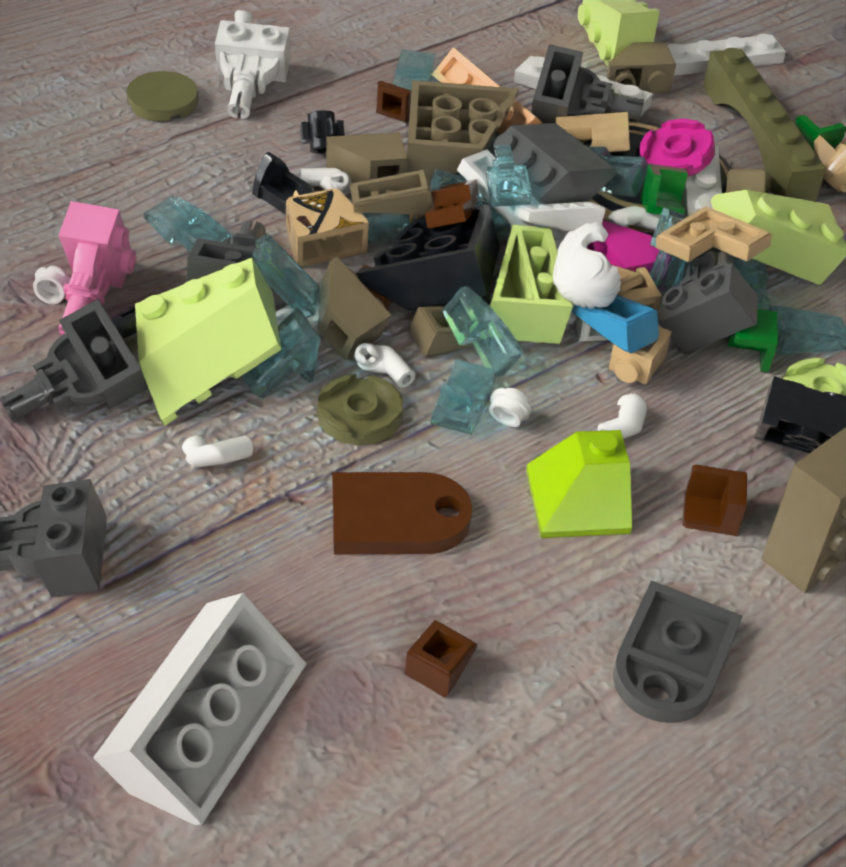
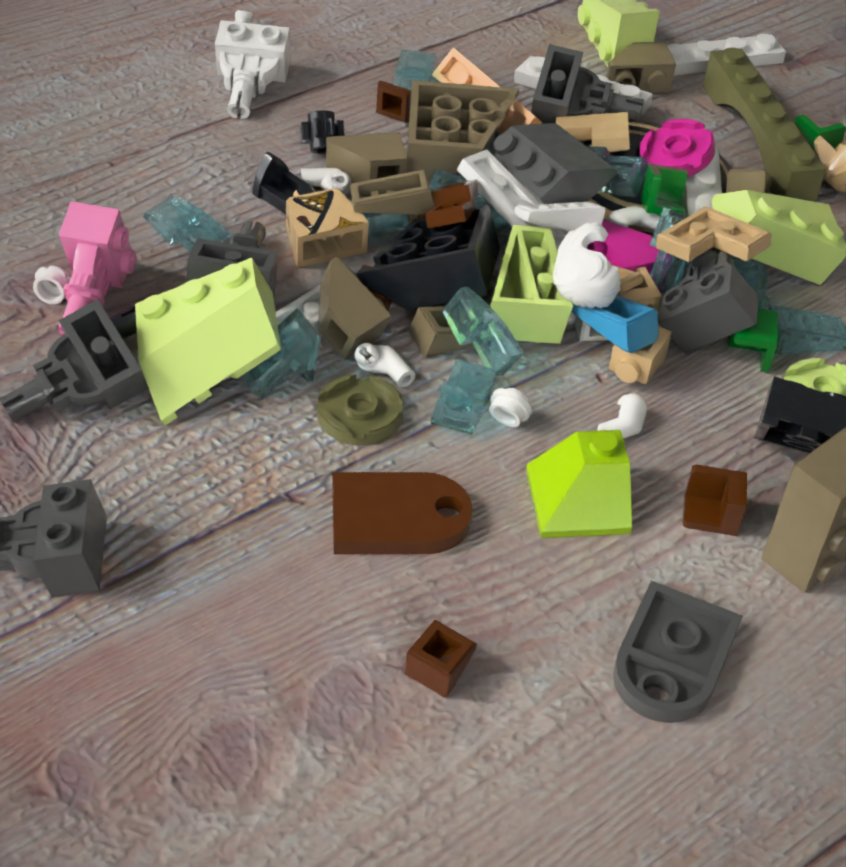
white slope [93,593,307,825] -> none
olive tile [126,71,198,122] -> none
white arm [182,435,253,468] -> none
clear light blue tile [252,234,320,320] -> none
clear light blue plate [486,145,532,207] -> none

